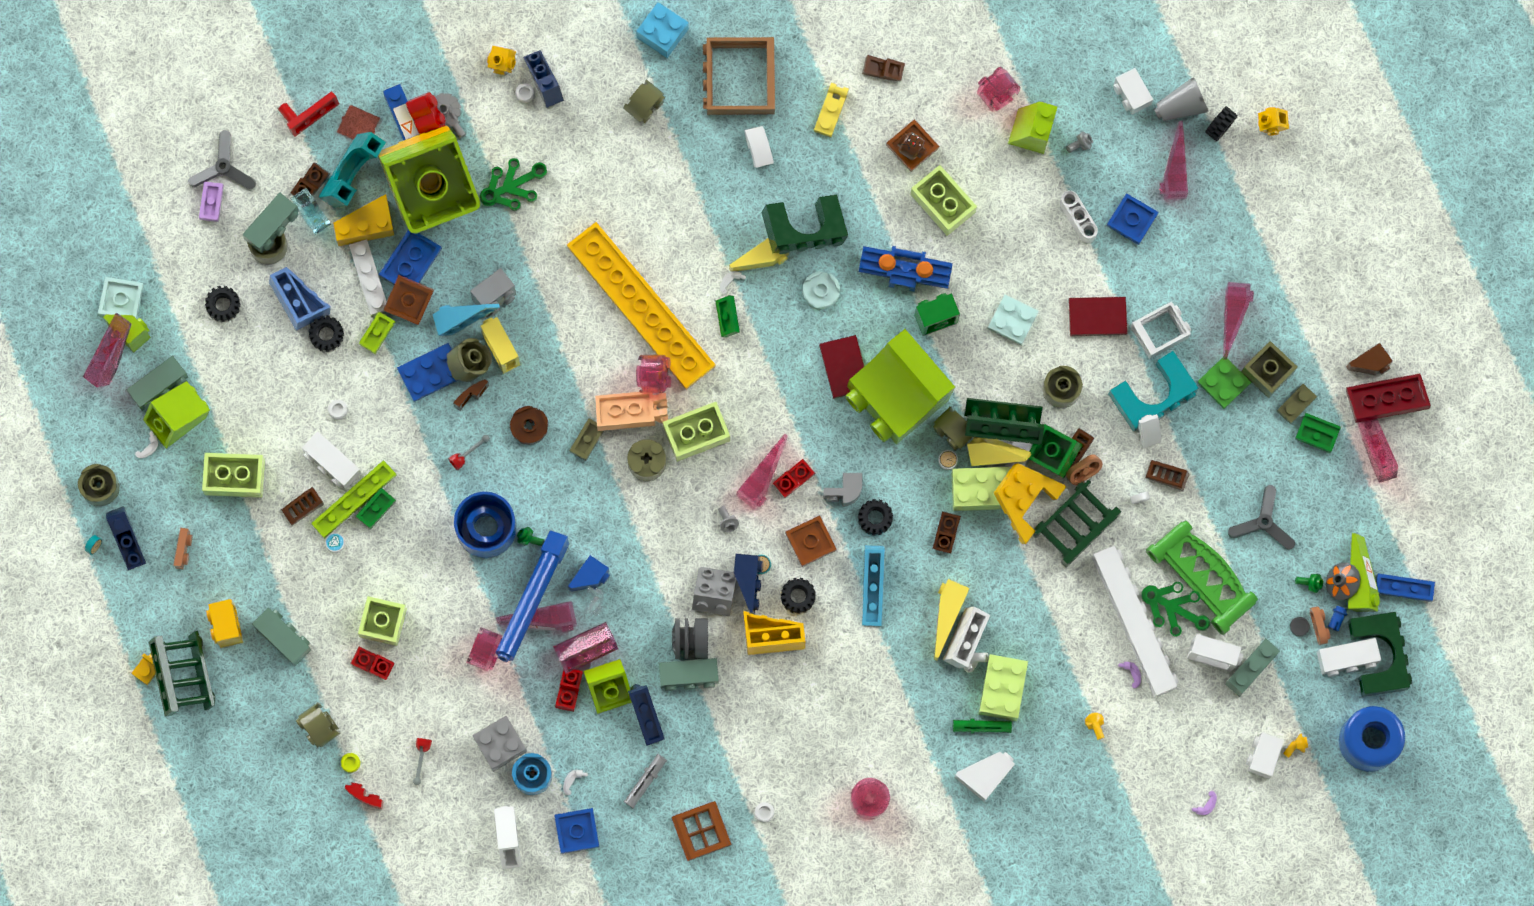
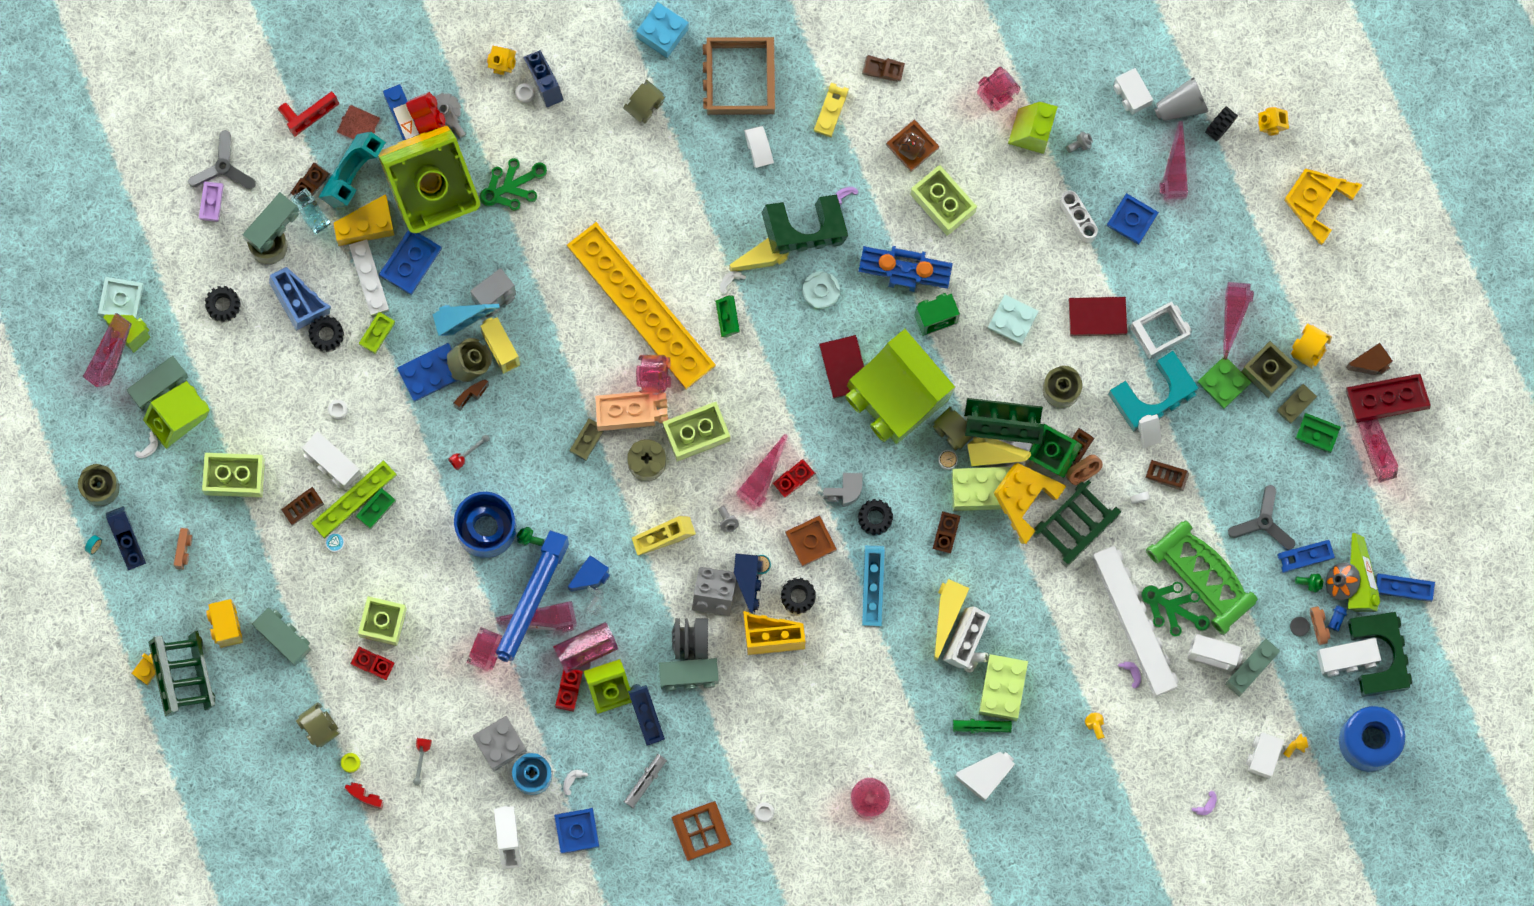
dark orange plate [383,275,434,325] -> none
reddish brown plate [510,406,548,445] -> none
none -> light yellow slope [632,516,696,556]
none -> lavender piece [835,187,858,207]
none -> blue plate [1277,540,1335,573]
none -> yellow wing [1284,168,1362,245]
none -> yellow brick [1291,324,1332,369]

